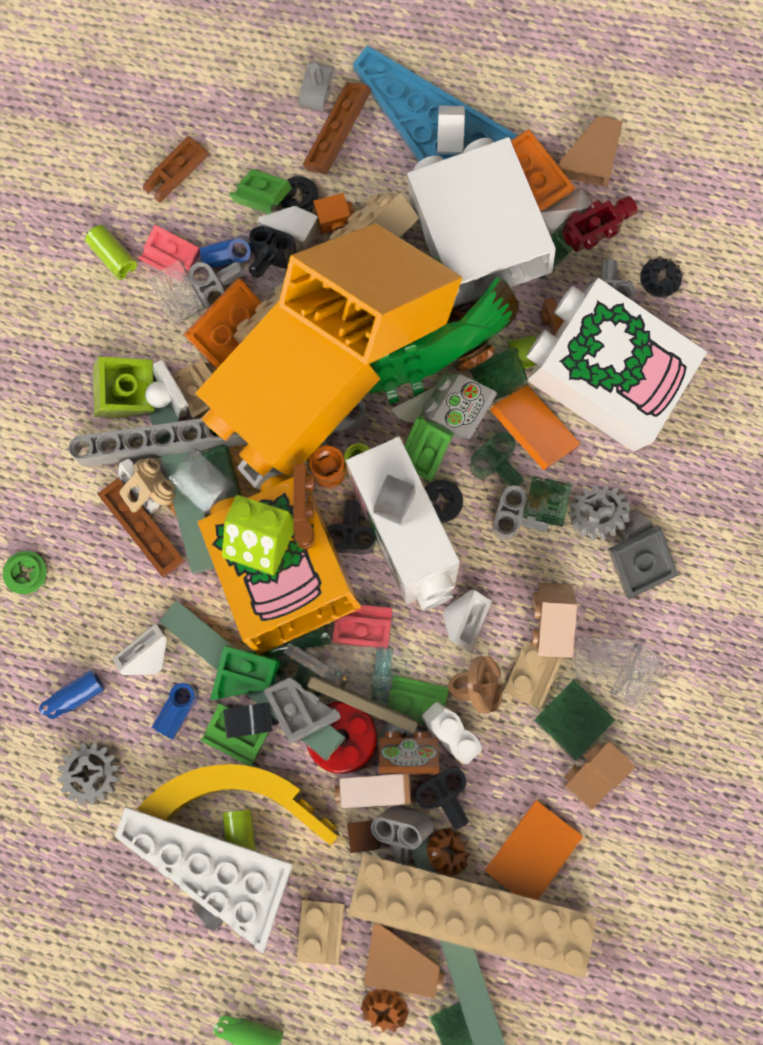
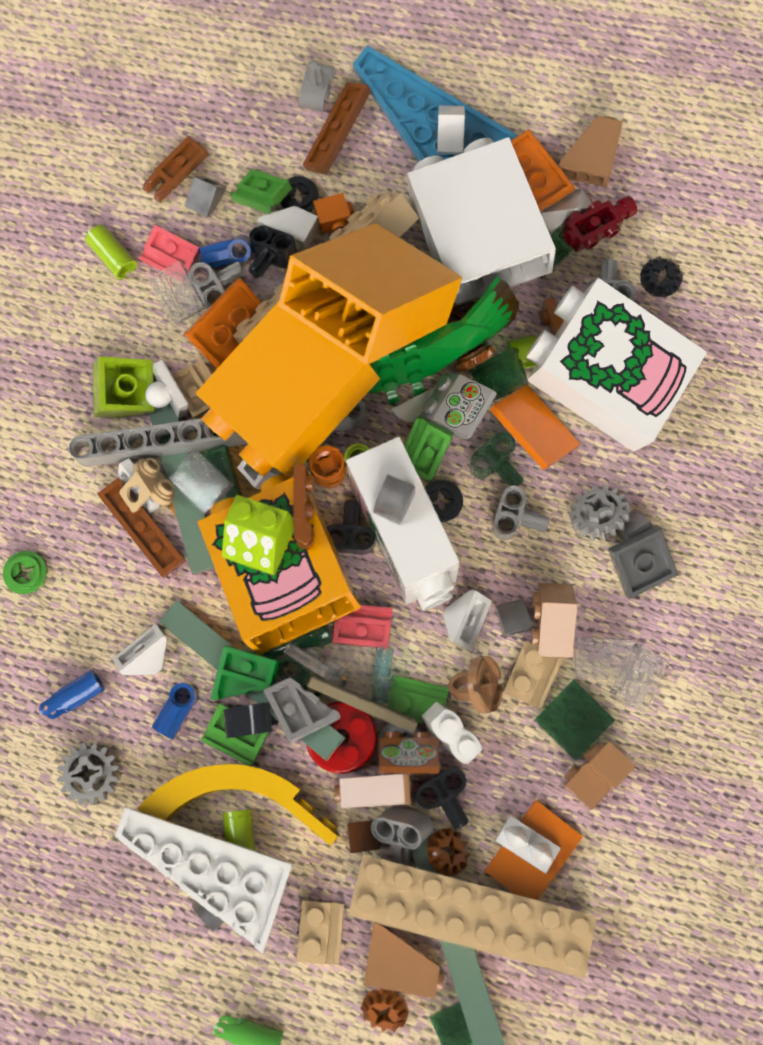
clear green plate [523,476,572,527] -> none
none -> flat silver brick [185,176,227,216]
none -> flat silver brick [495,599,532,637]
none -> white tile [495,816,561,874]

